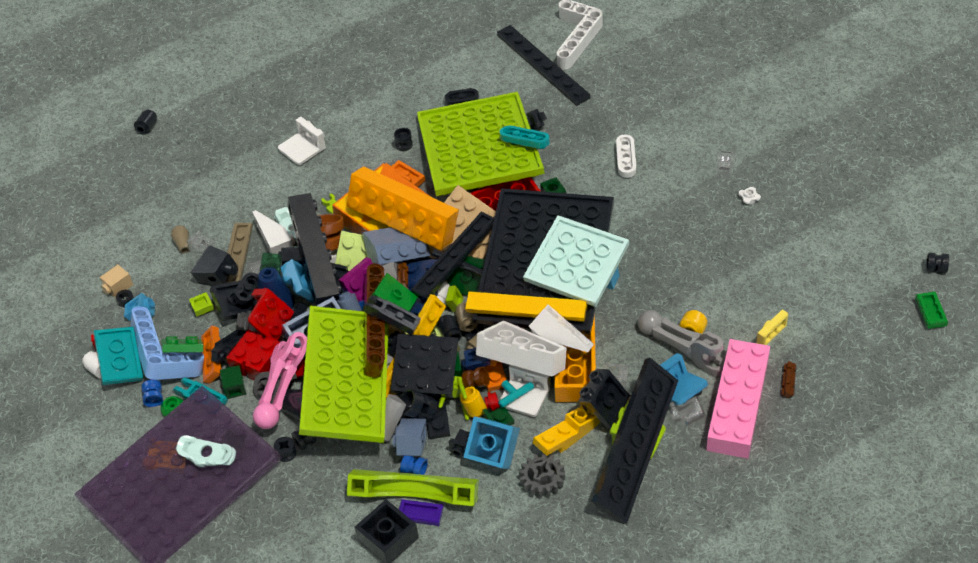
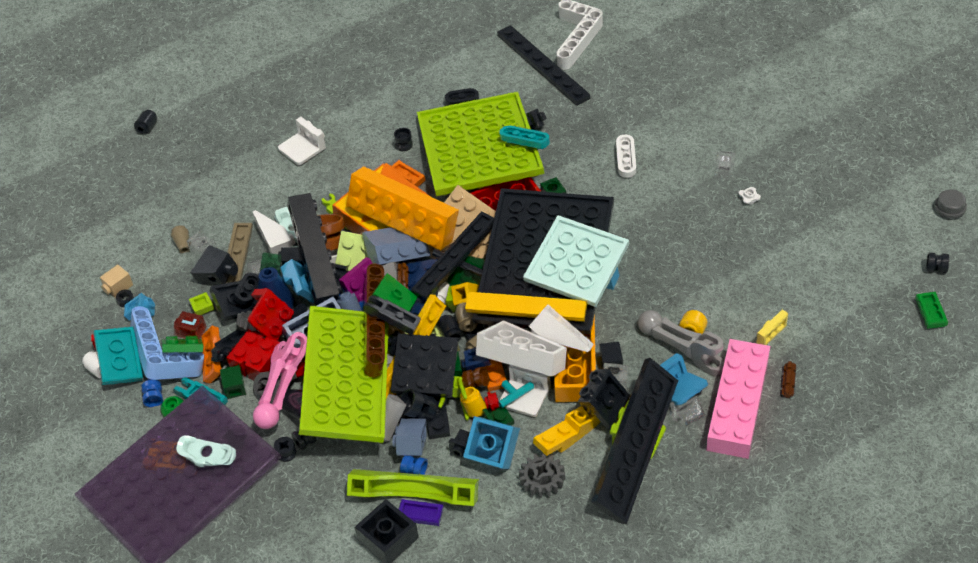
none -> clear red brick [174,311,207,339]
none -> yellow brick [451,282,479,306]
none -> black panel [599,341,623,373]
none -> dark grey piece [935,189,967,218]

